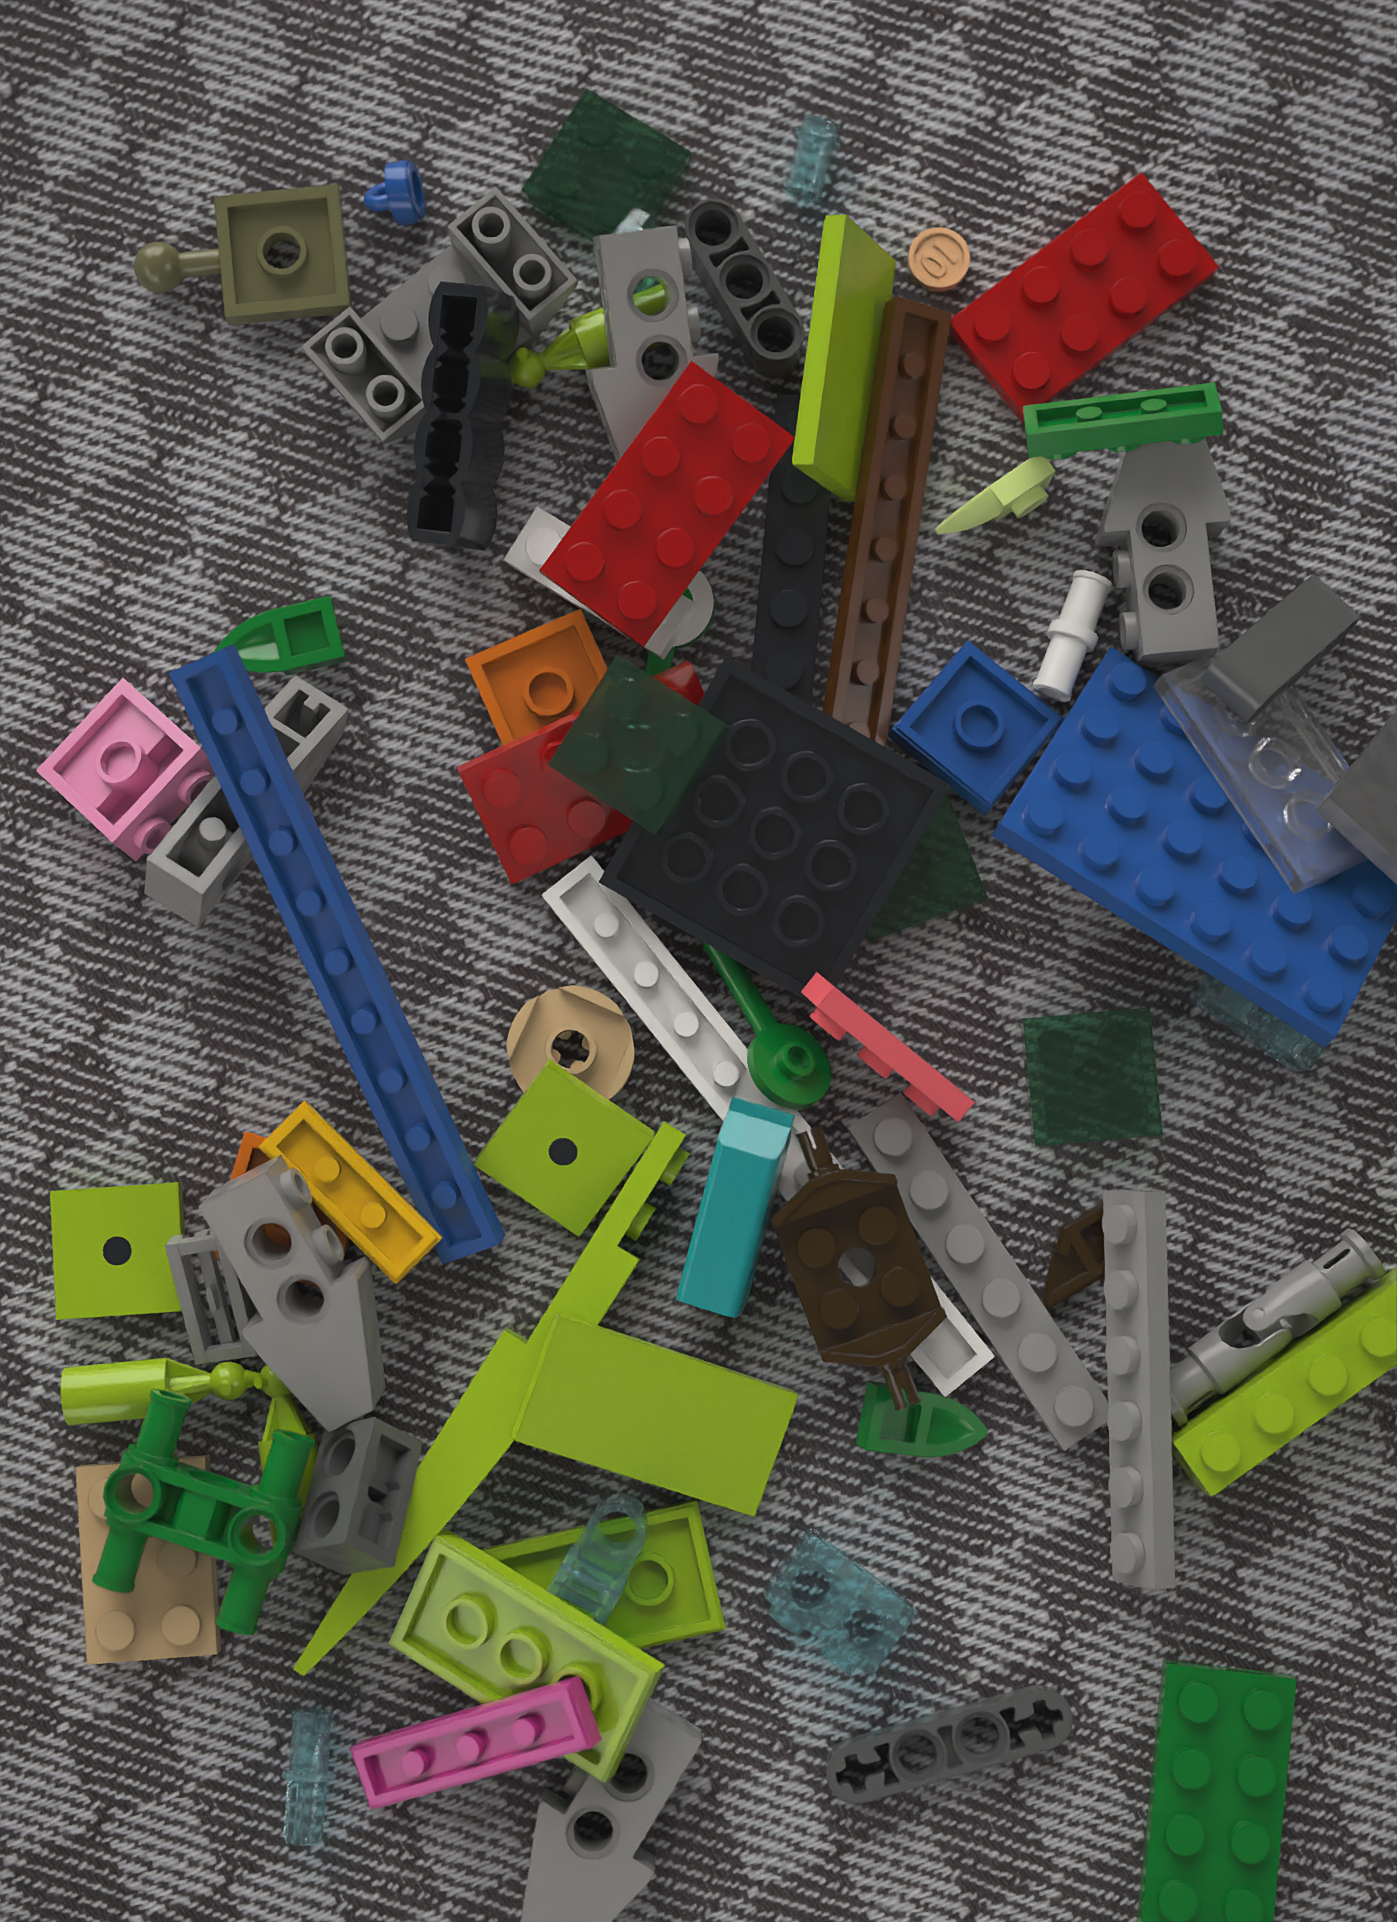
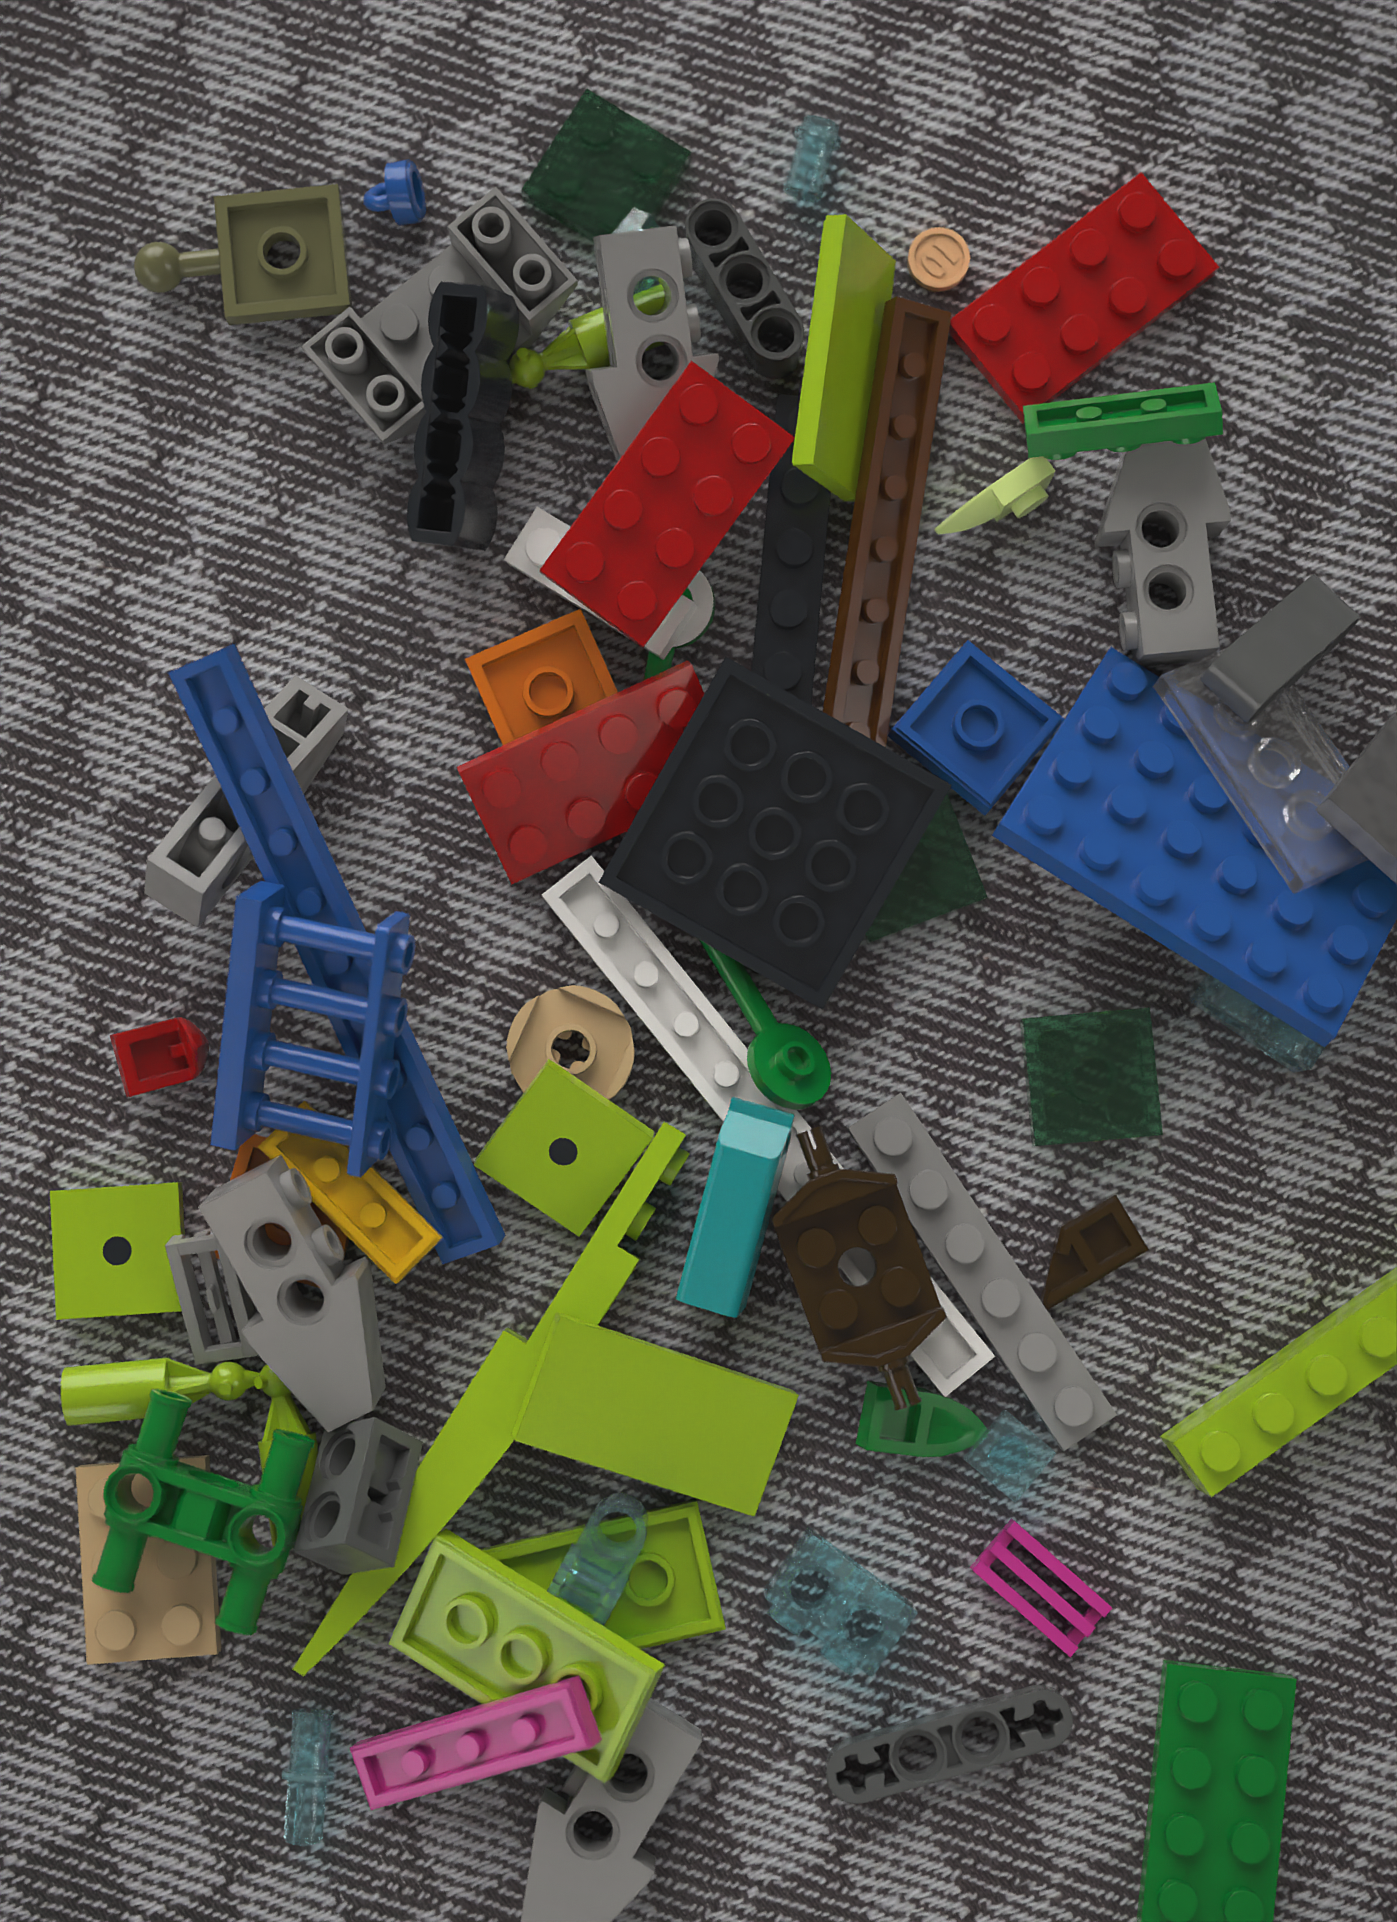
bright pink plate [36,678,215,861] -> none
green plate [213,596,347,676] -> none
clear green plate [548,655,729,836] -> none
coral plate [801,972,975,1122] -> none
white pin [1032,570,1112,702] -> none
light grey plate [1102,1189,1175,1590] -> none
light grey piece [1170,1228,1385,1428] -> none
none -> red plate [110,1017,209,1097]
none -> blue fence [210,881,416,1177]
none -> clear light blue plate [963,1409,1057,1503]
none -> dark pink tile [970,1518,1112,1658]

